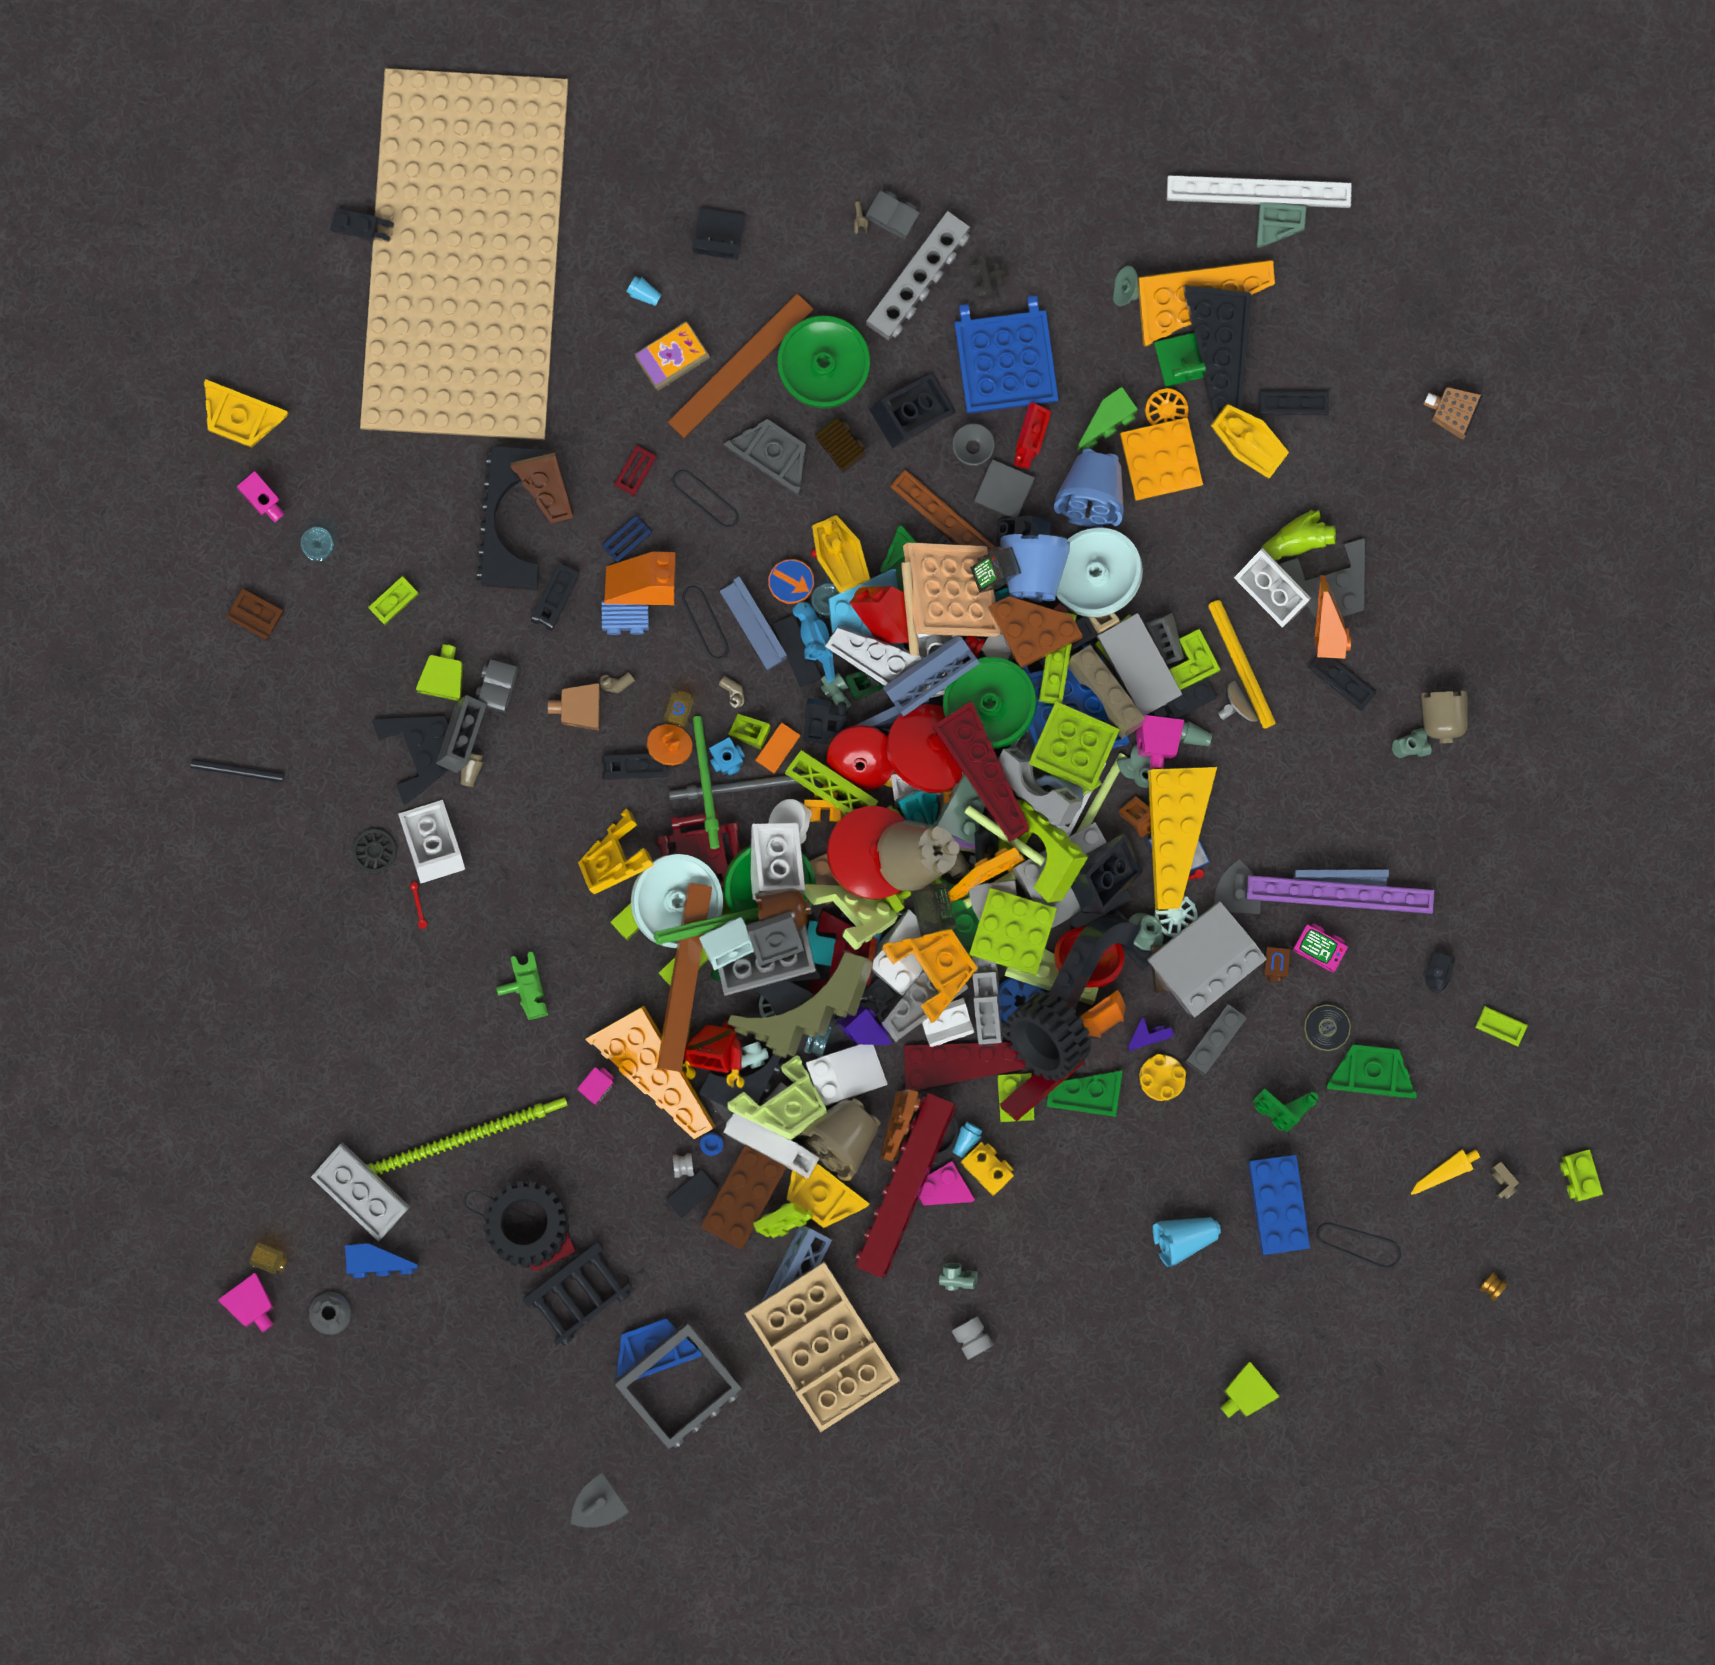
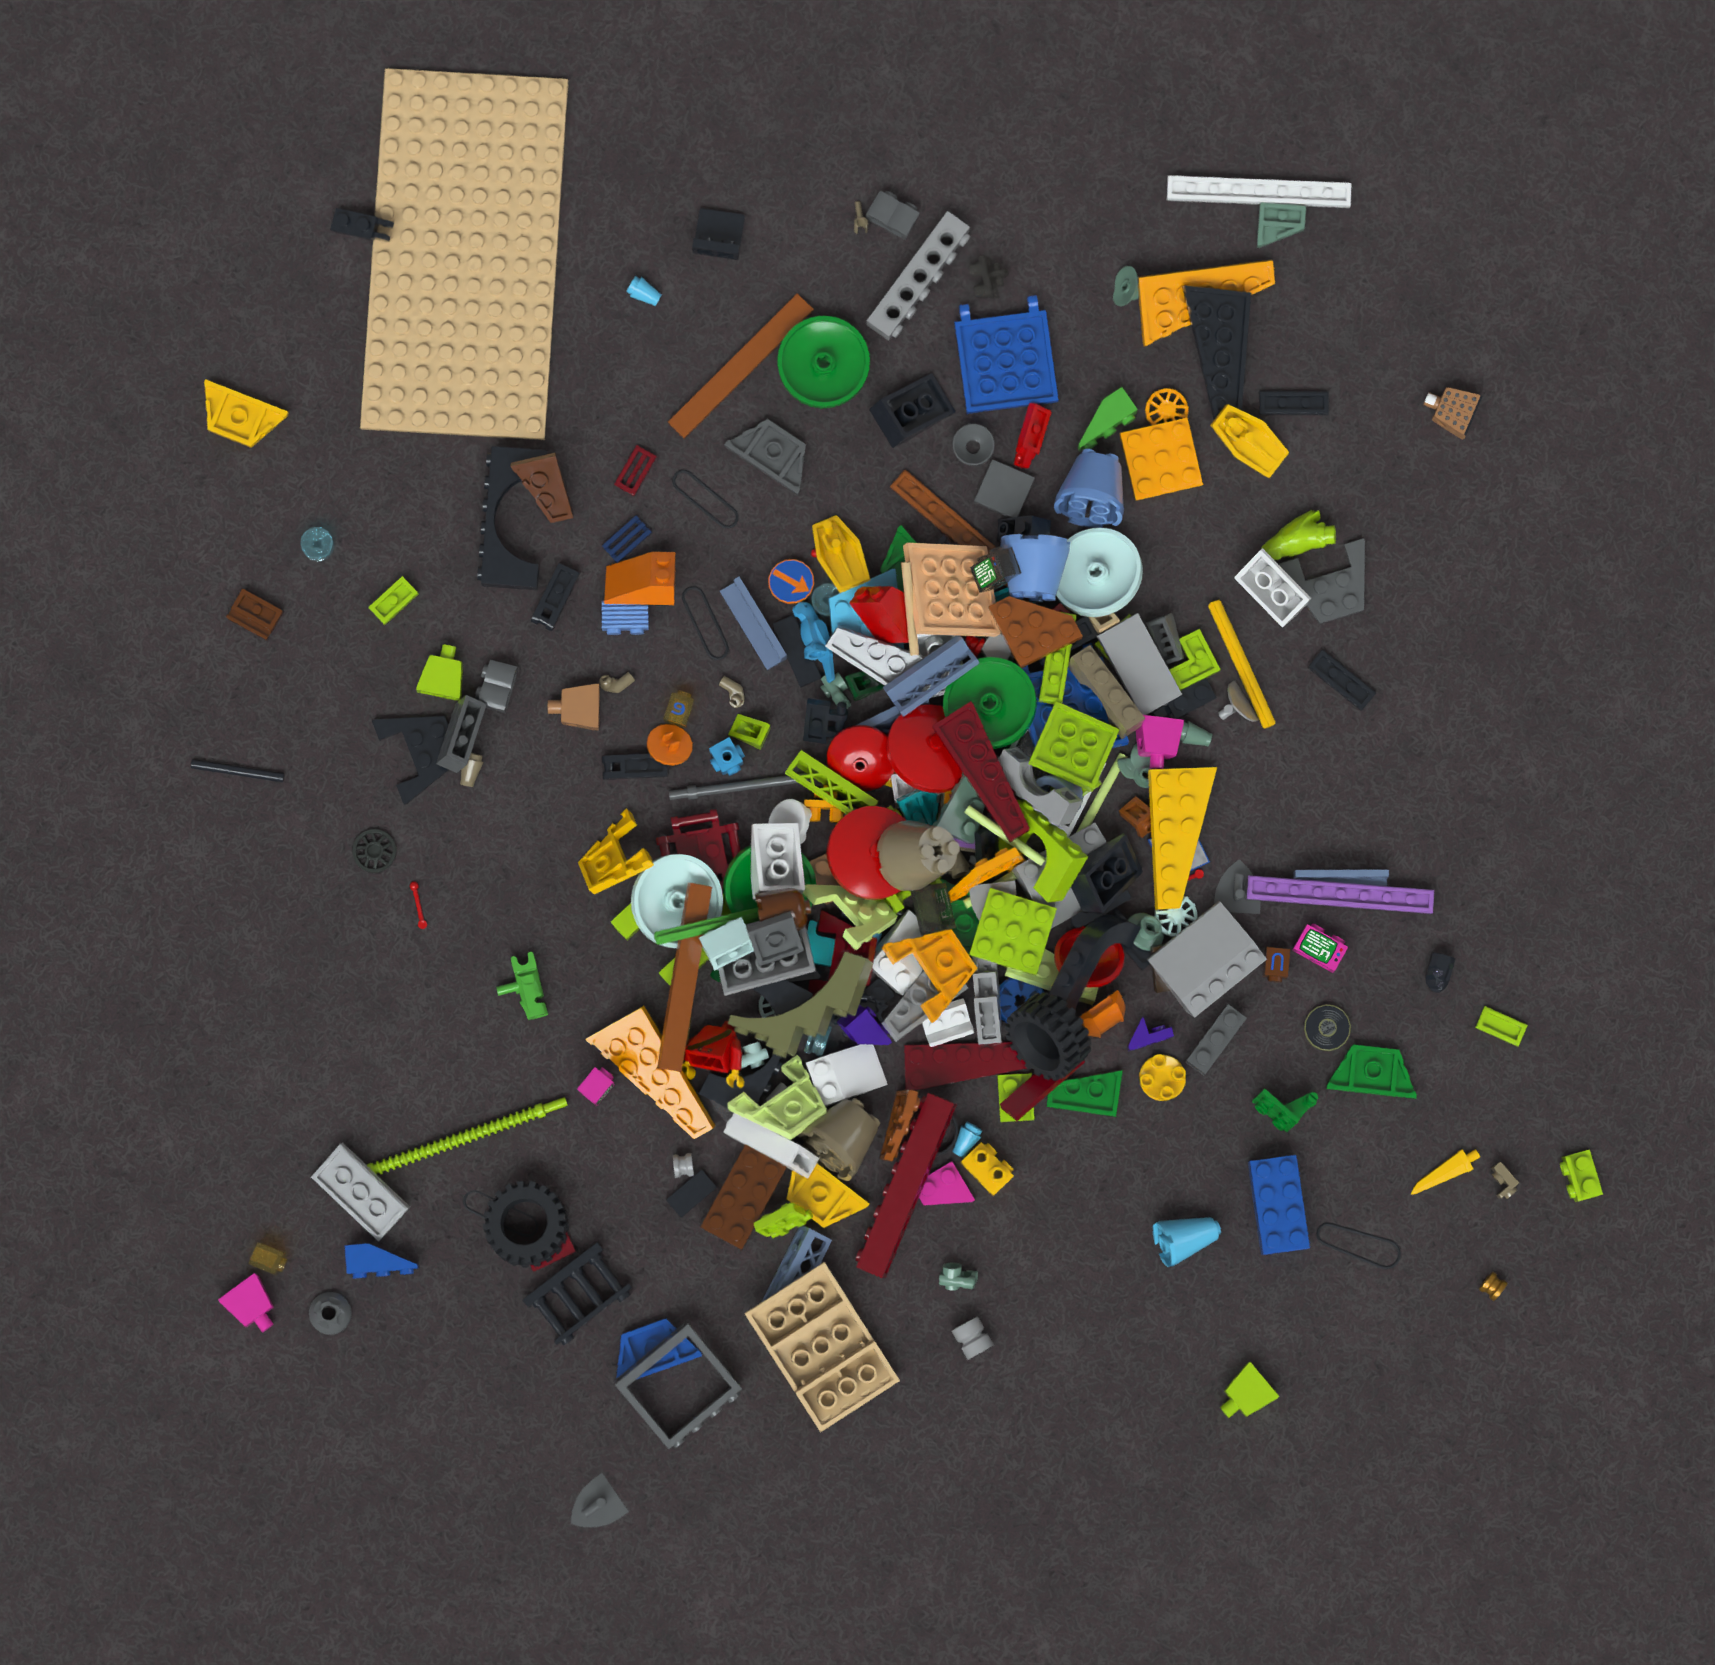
dark pink torso [237,471,285,523] -> none
white slope [398,800,465,883] -> none
piece [634,321,710,391] -> none
bright green bar [693,716,719,849] -> none
blue plate [700,1132,723,1156] -> none
orange tile [755,722,801,774] -> none
dark brown brick [815,417,866,473] -> none
green plate [1154,333,1206,387] -> none
orange slope [1314,575,1351,658] -> none
sand green plate [1392,728,1432,758] -> none
dark tan cylinder [1421,691,1468,743] -> none

